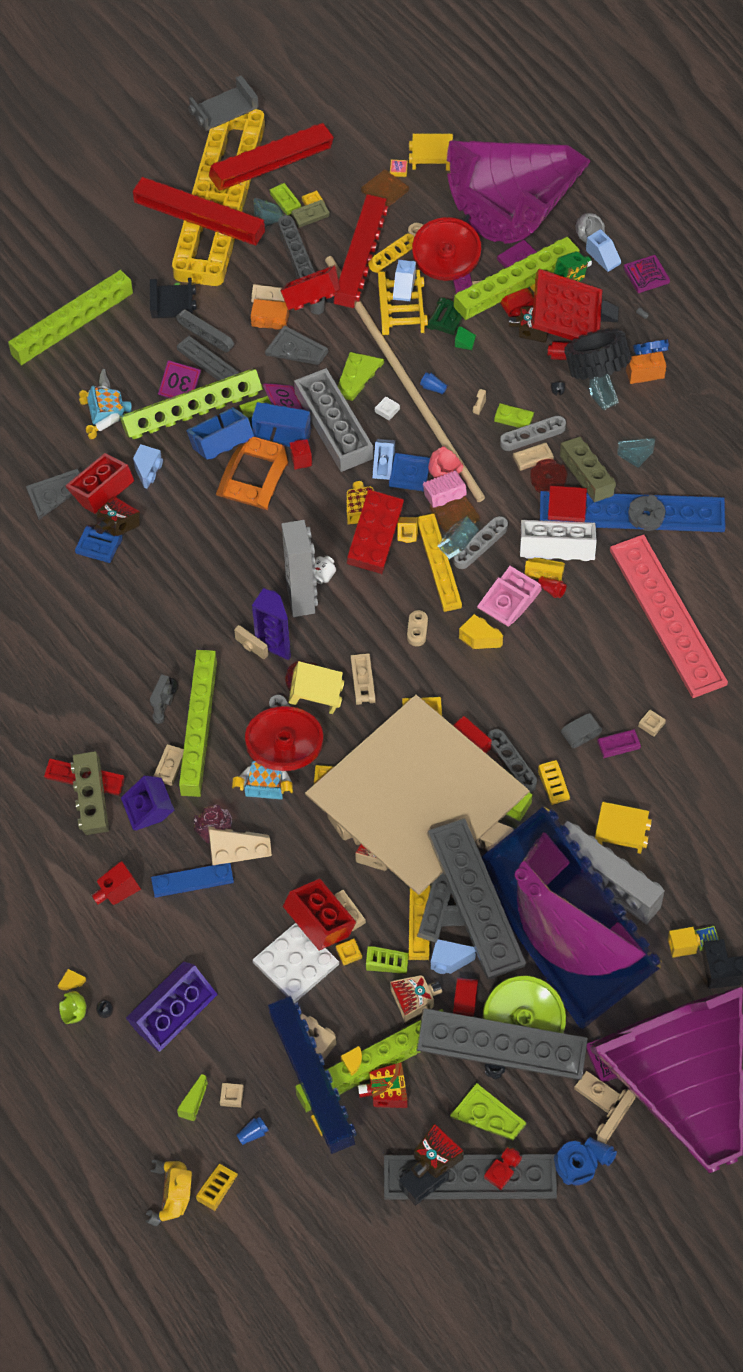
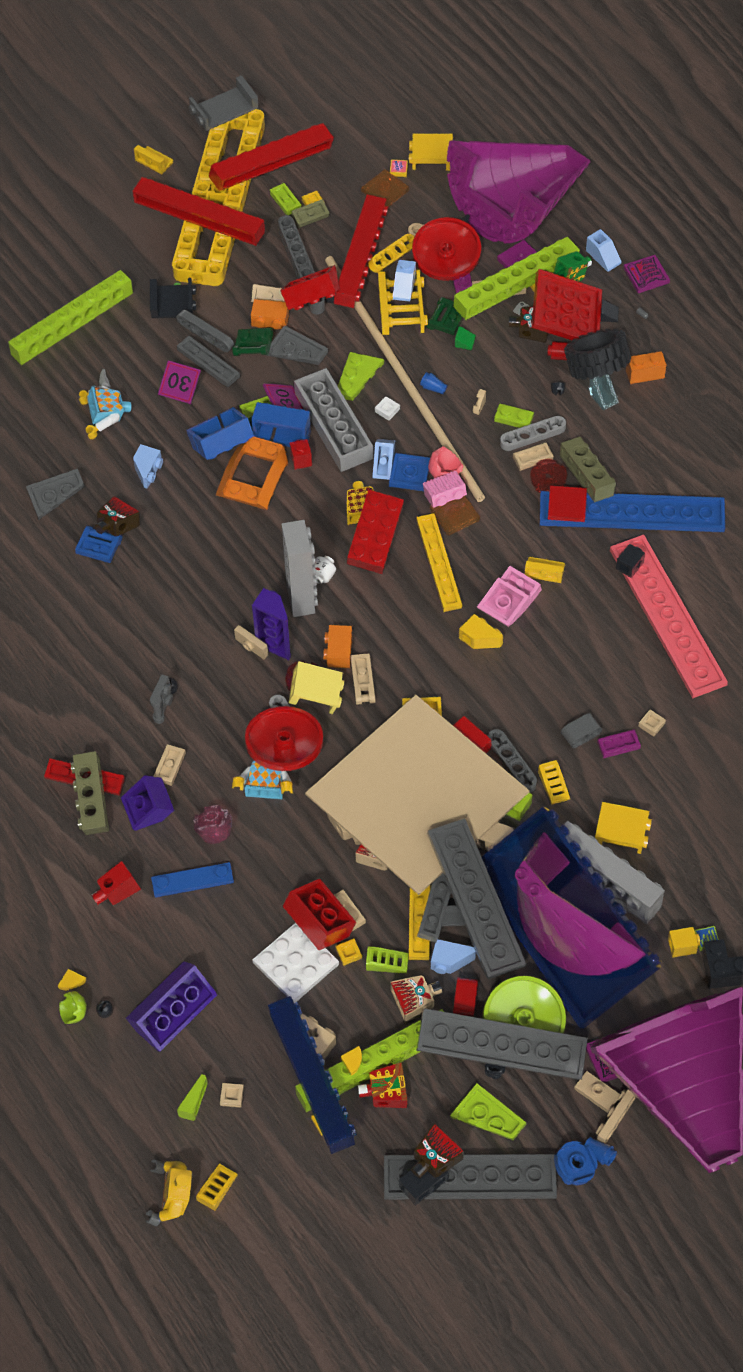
red slope [66,453,135,514] -> none
lime brick [120,369,263,439] -> none
lime brick [179,650,217,797] -> none
tan wing [208,826,272,865] -> none
blue cone [236,1116,269,1145] -> none
clear light blue slope [253,198,284,226] -> none
yellow tile [314,765,335,784] -> none
yellow brick [398,517,418,543] -> none
tan plate [407,610,428,646] -> none
clear light blue brick [438,516,479,559] -> none
light grey beam [454,516,508,569] -> none
red plate [484,1147,522,1190] -> none
red beam [500,288,534,317] -> none
white slope [520,520,596,561] -> none
red cone [538,576,567,598] -> none
light grey hair [575,213,607,243] -> none
clear light blue slope [617,438,655,468] -> none
dark grey plate [628,495,666,531] -> none
blue plate [633,339,669,356] -> none
none -> yellow panel [134,145,173,174]
none -> dark green plate [232,328,274,356]
none -> orange brick [323,625,352,668]
none -> black brick [616,544,645,578]

